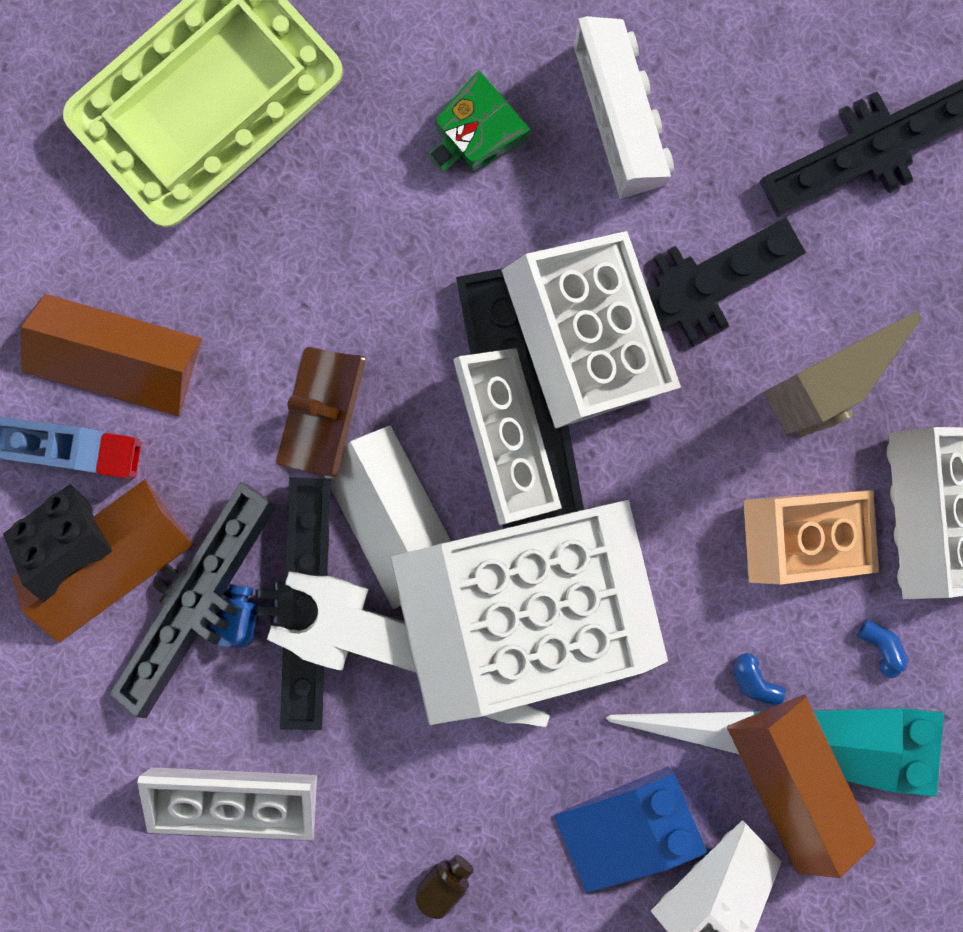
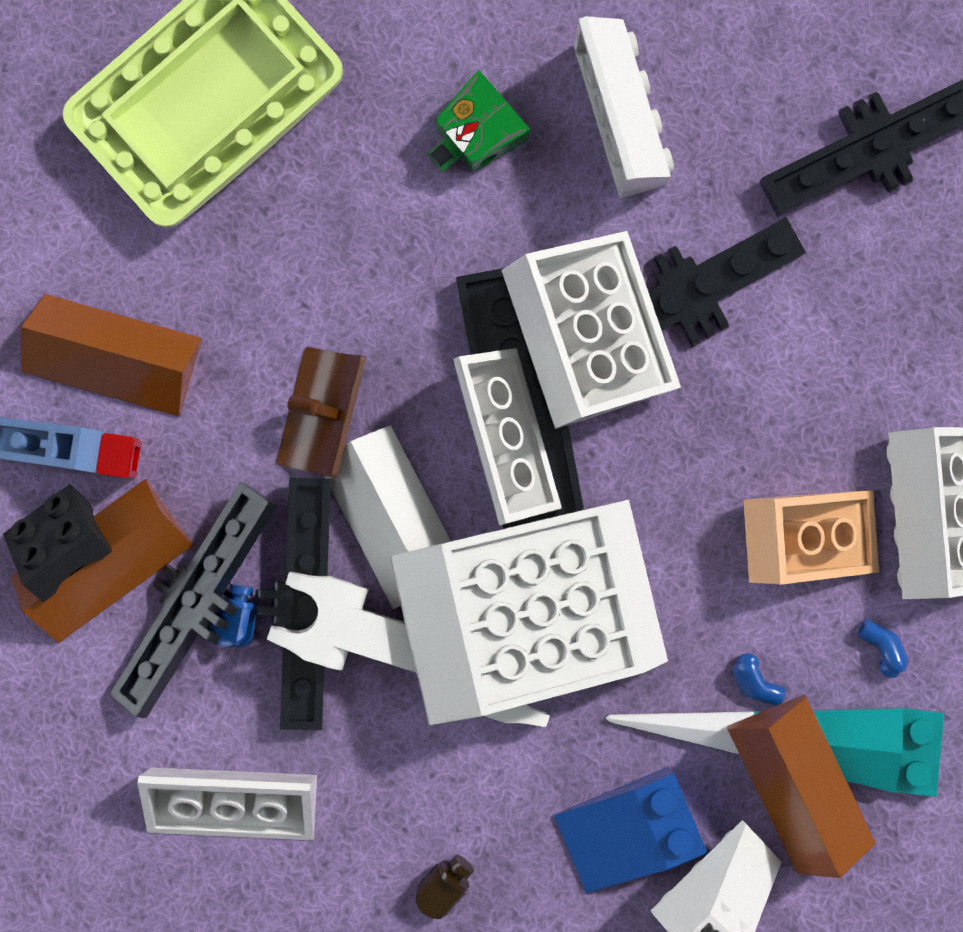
dark tan slope [764,310,922,437] -> none

